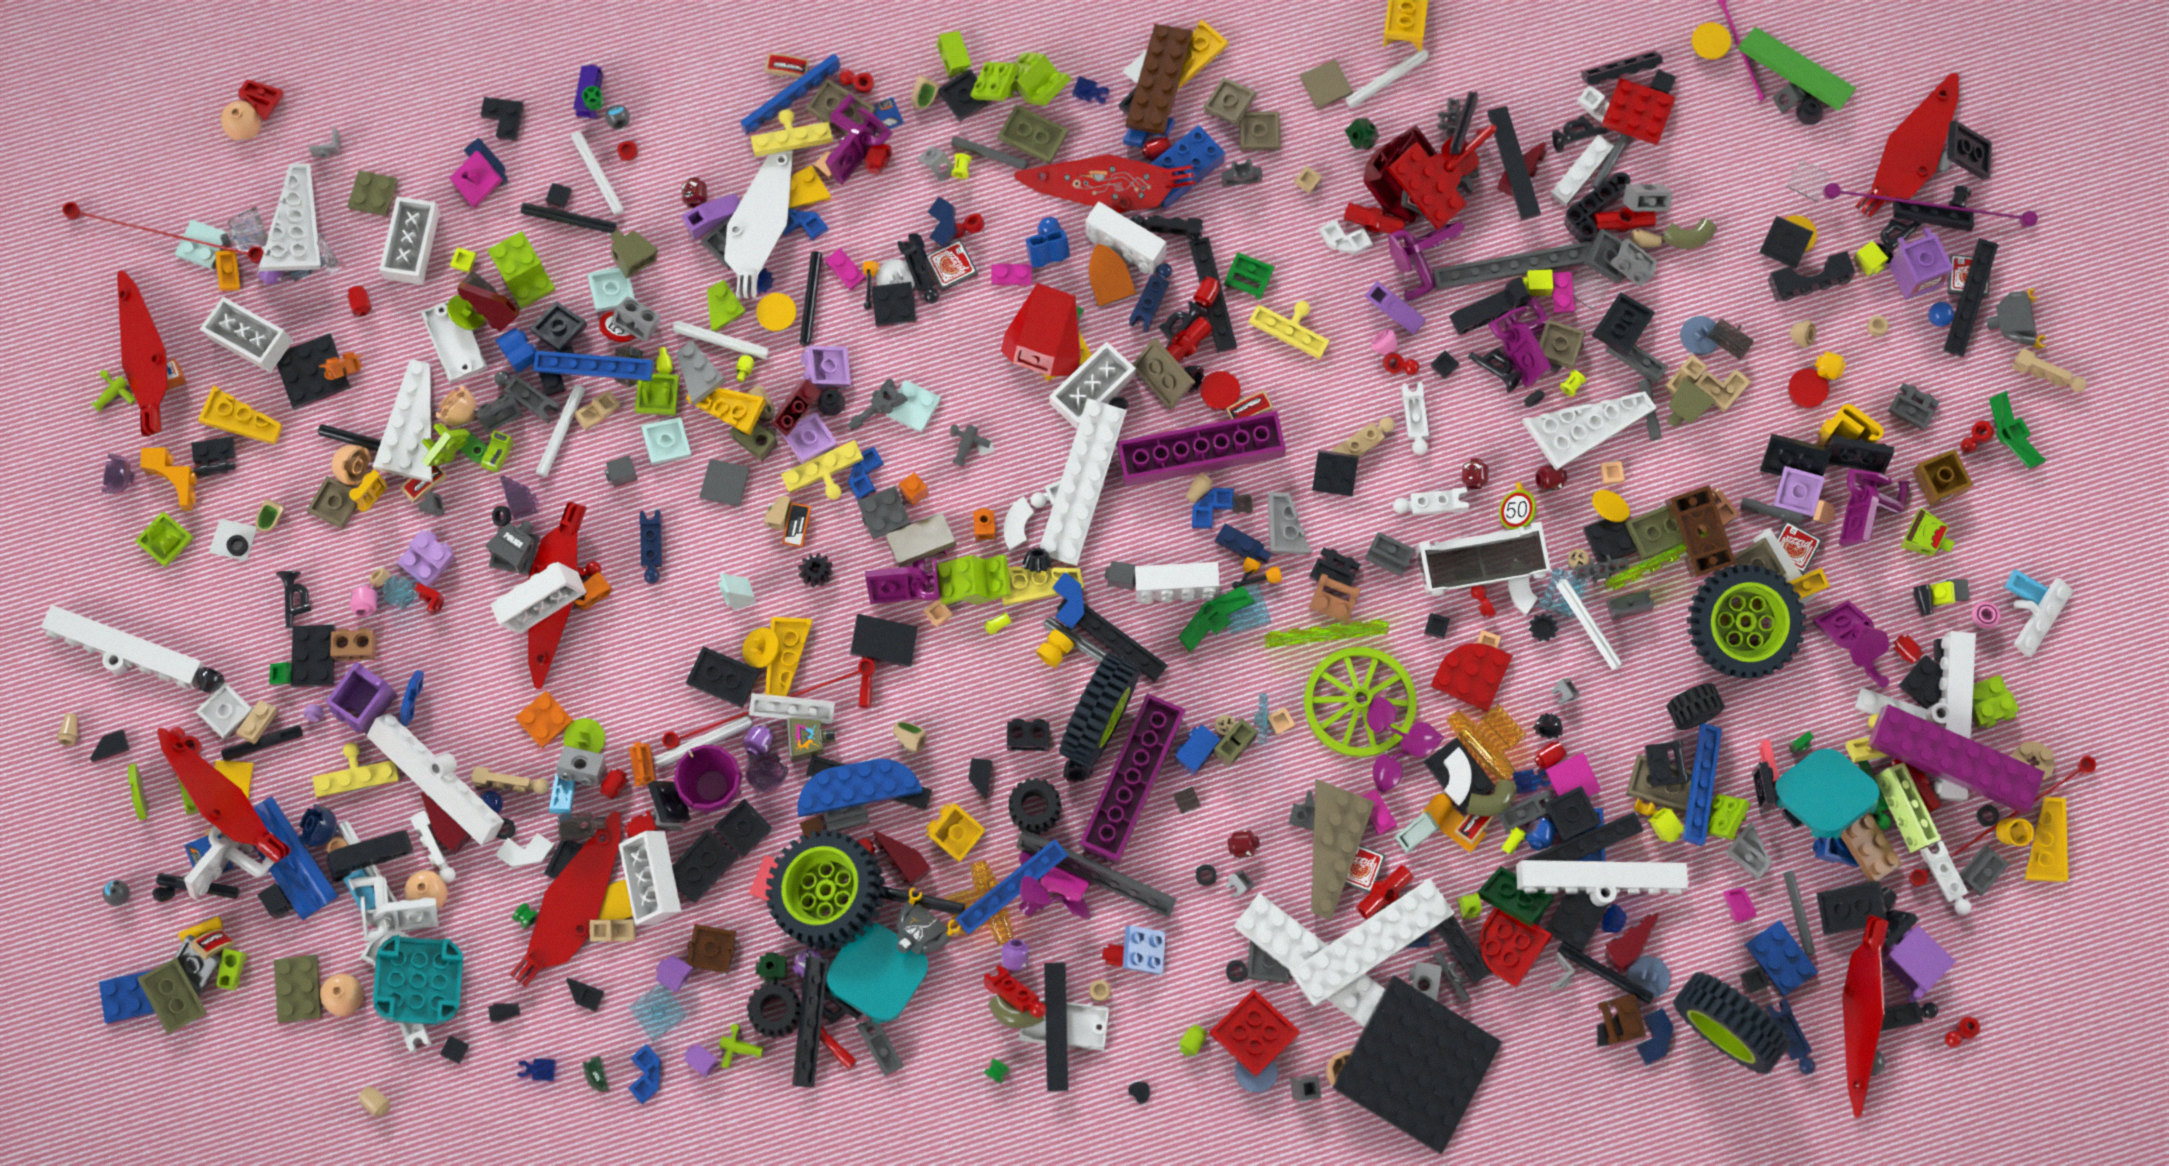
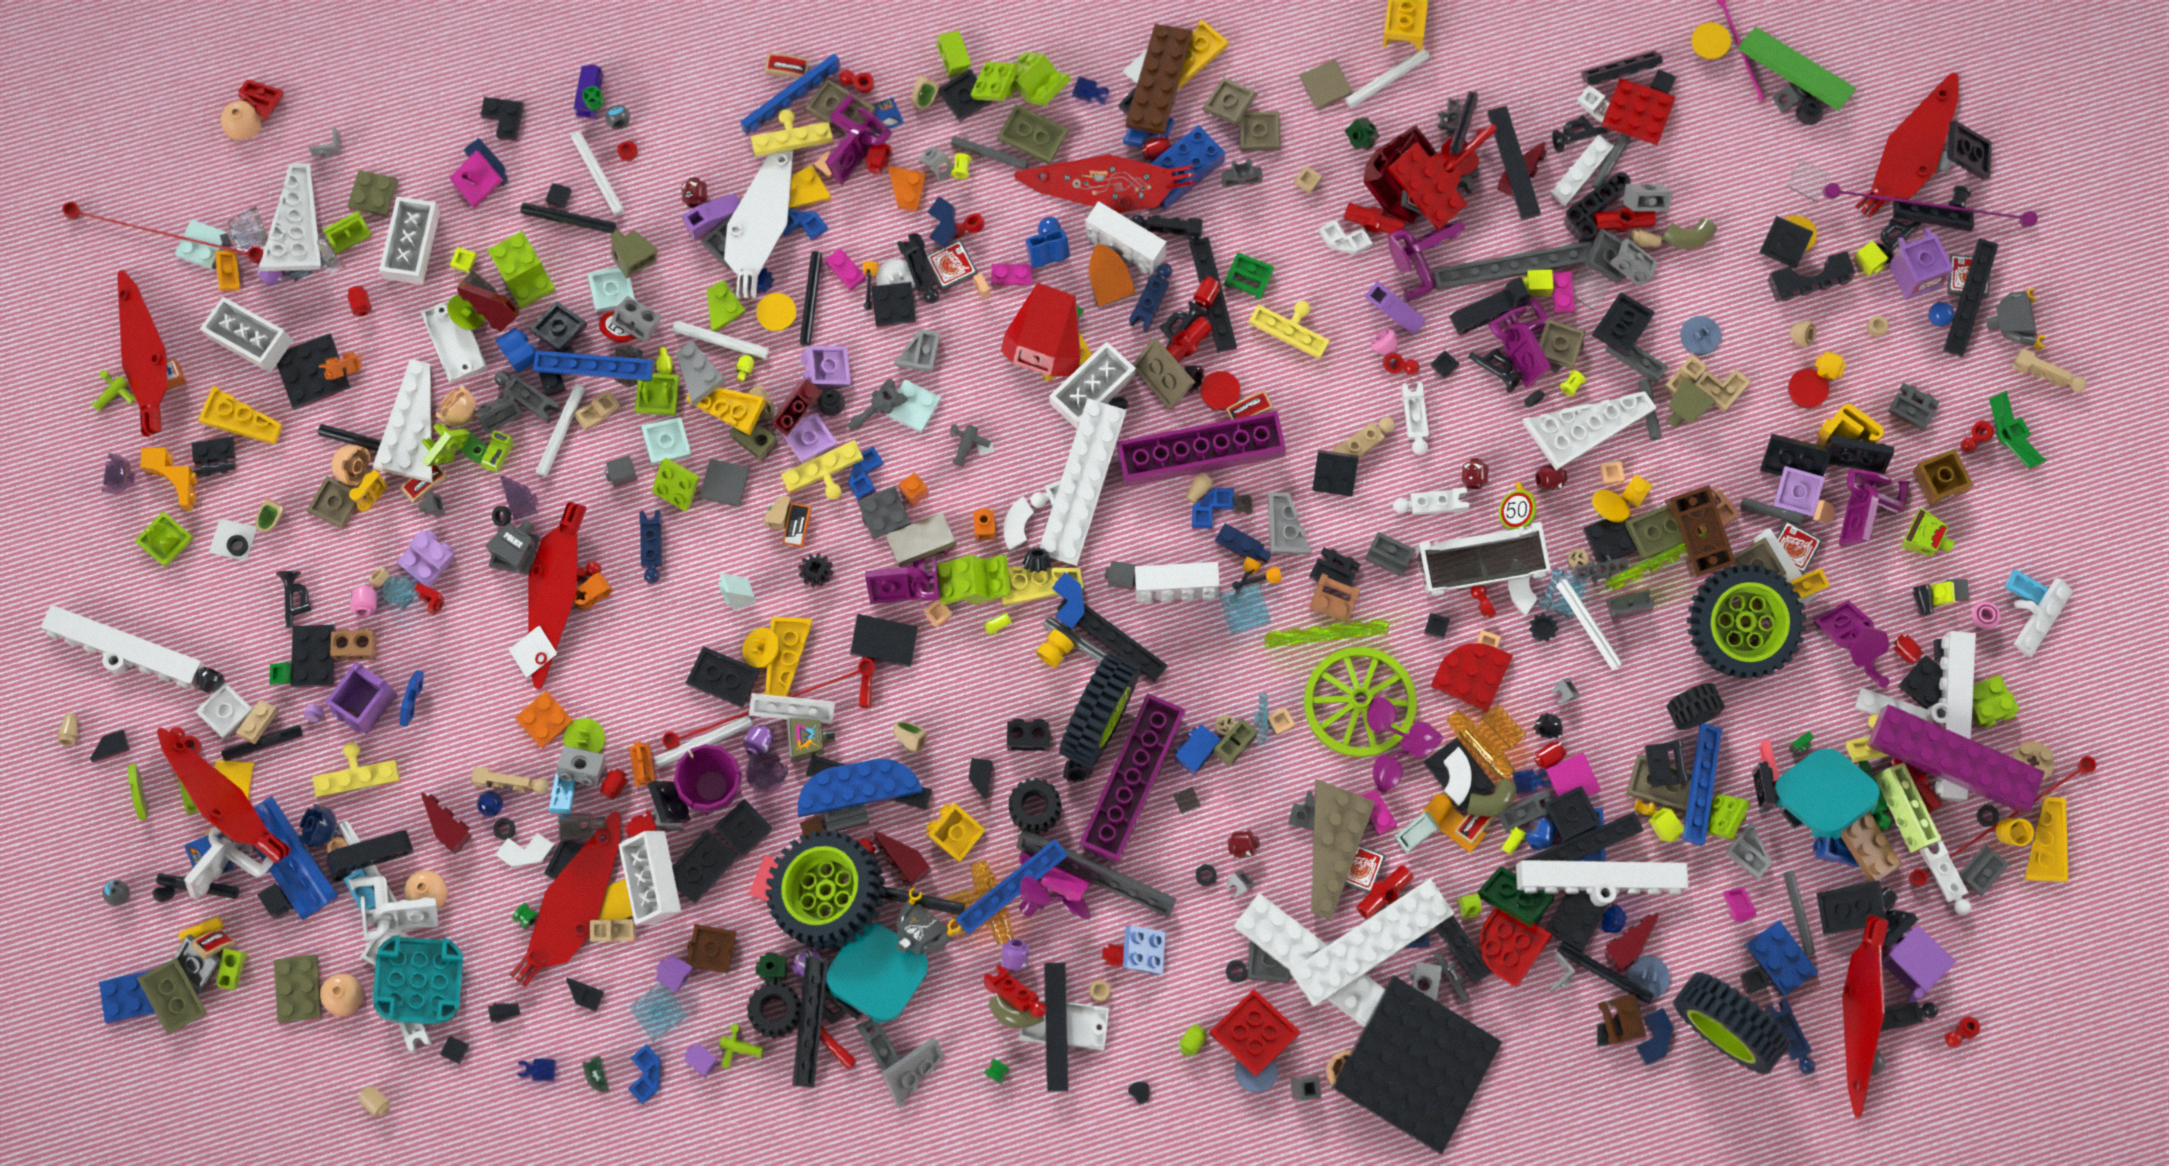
white hinge [366,713,504,845] -> none
white plate [410,810,456,883] -> none
white brick [490,562,587,634] -> none
green plate [1178,586,1256,654] -> none
clear smoke panel [1707,318,1753,360] -> none
none -> lime hinge [323,211,372,254]
none -> white sticker [509,626,557,677]
none -> lime plate [652,457,700,512]
none -> light grey wing [882,1037,944,1108]
none -> orange wing [888,166,926,212]
none -> light grey wing [894,329,940,372]
none -> light nougat tile [973,273,991,300]
none -> yellow brick [1622,474,1653,508]

